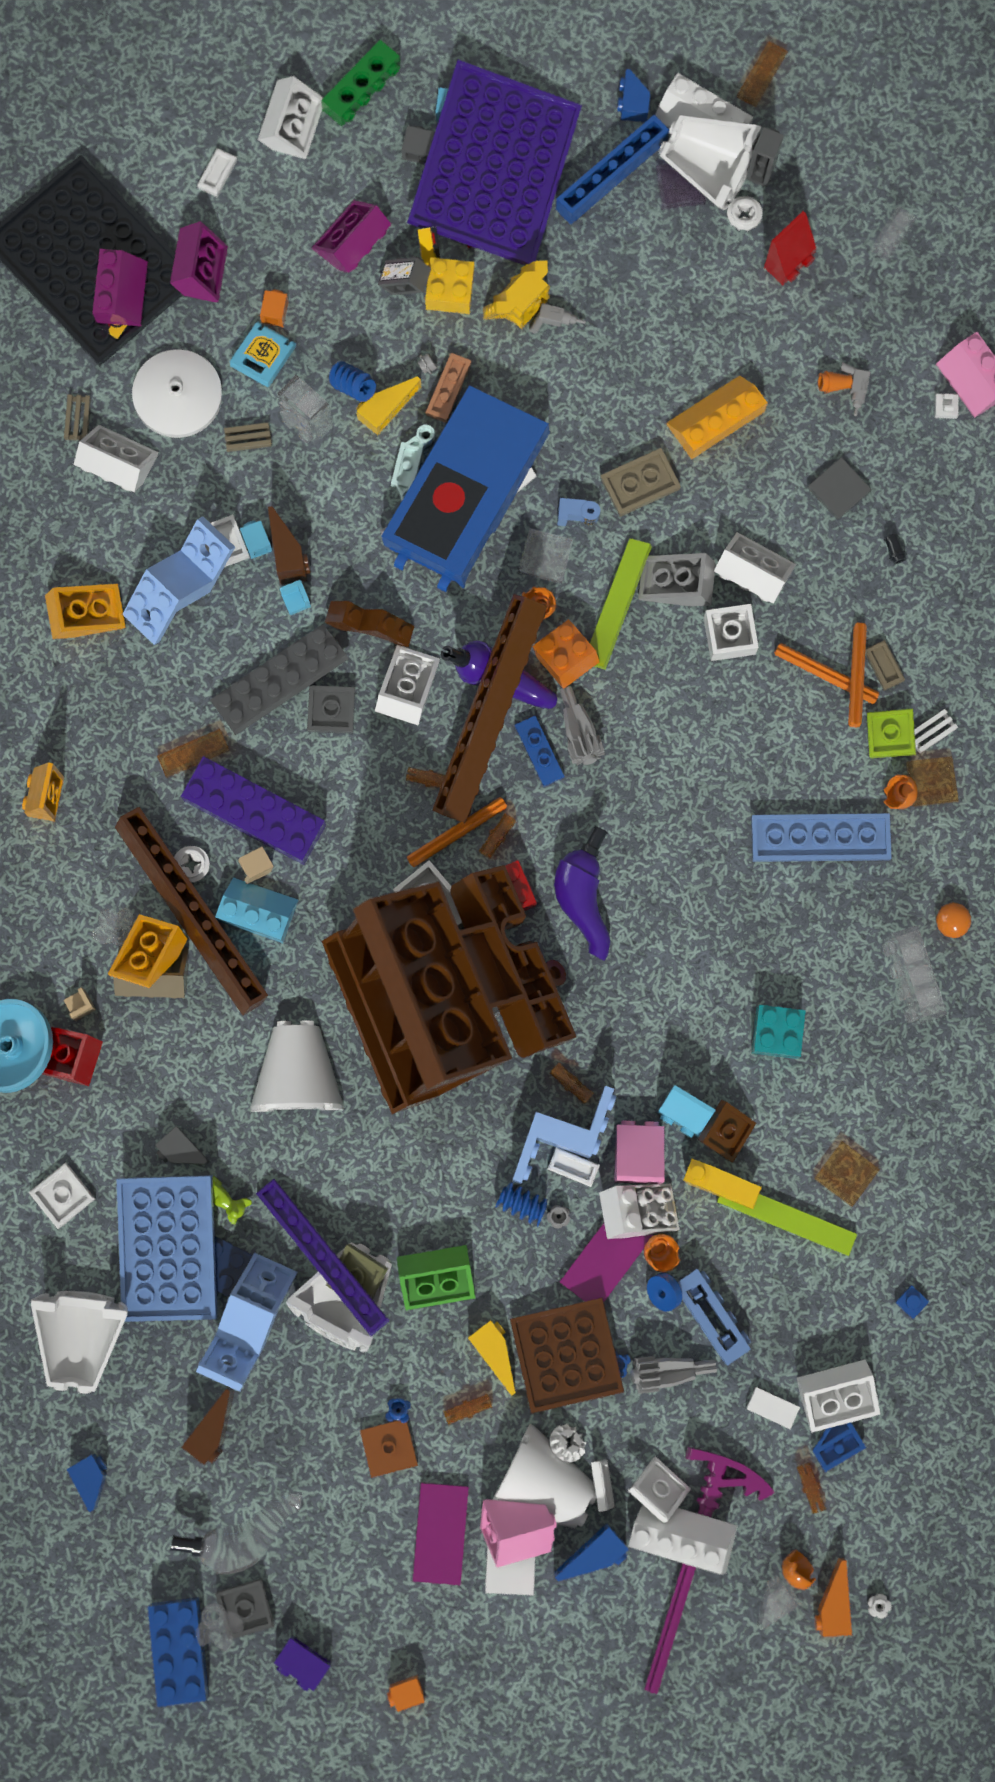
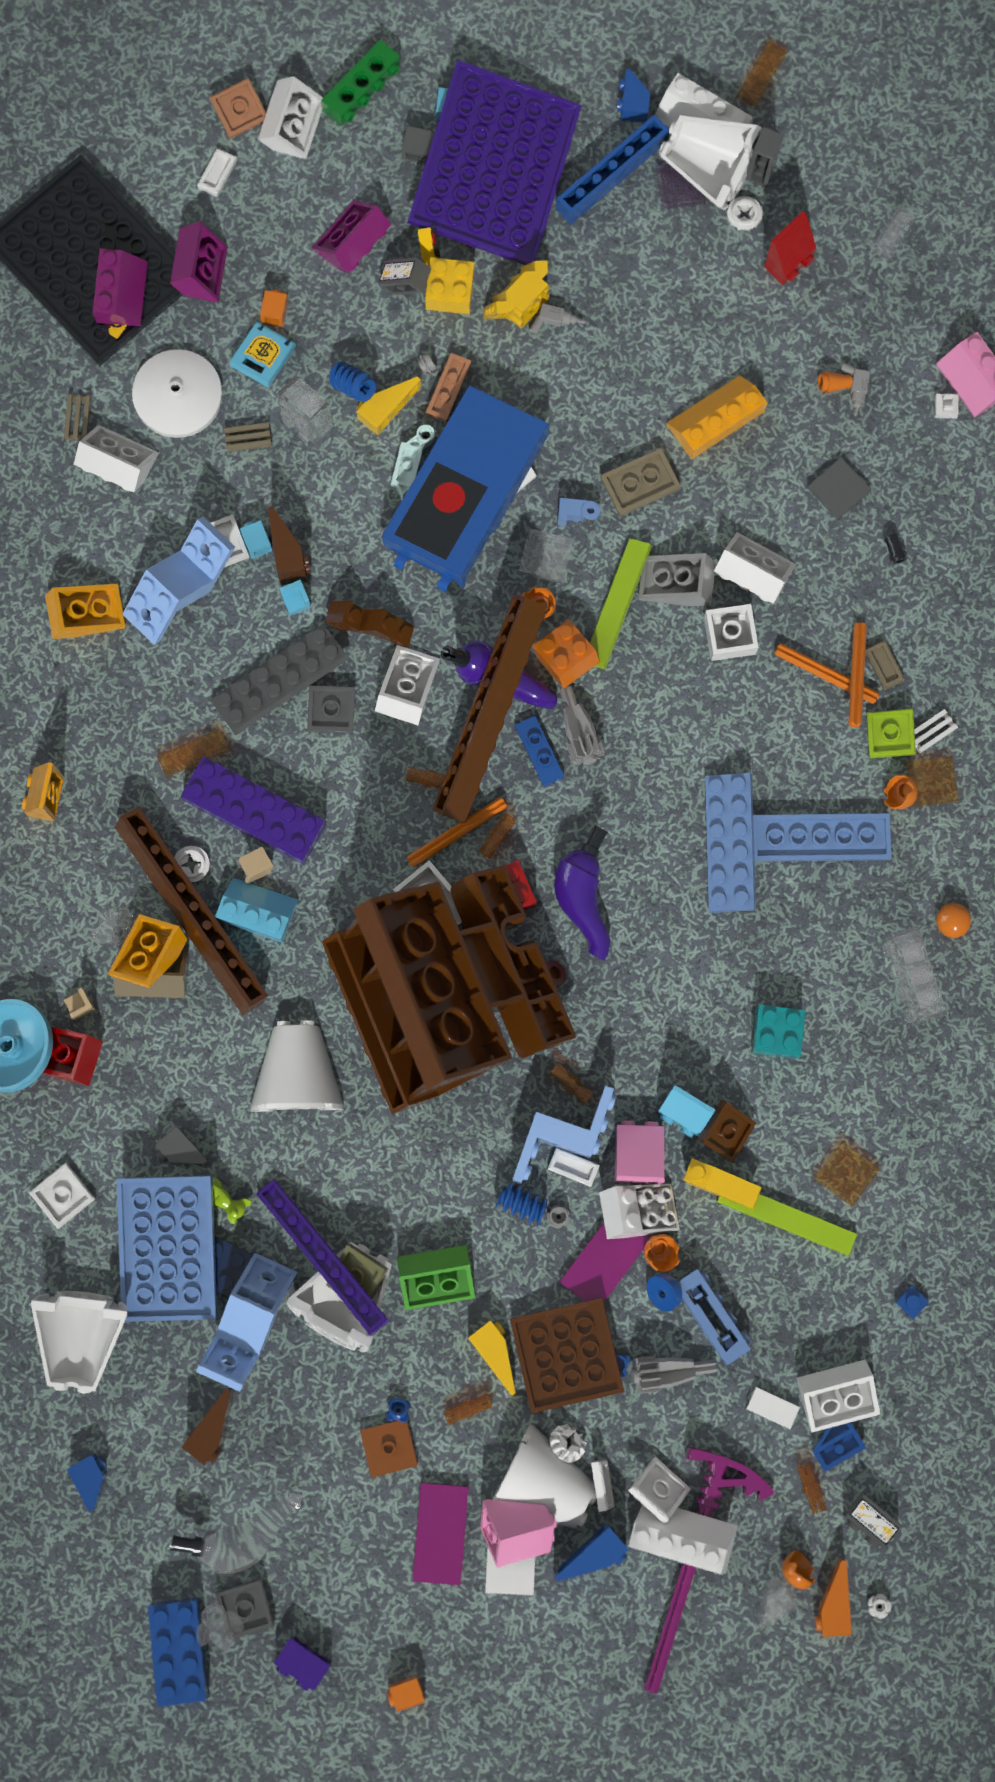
none -> nougat plate [209,78,266,139]
none -> medium blue plate [705,773,756,913]
none -> brick [843,1493,902,1549]

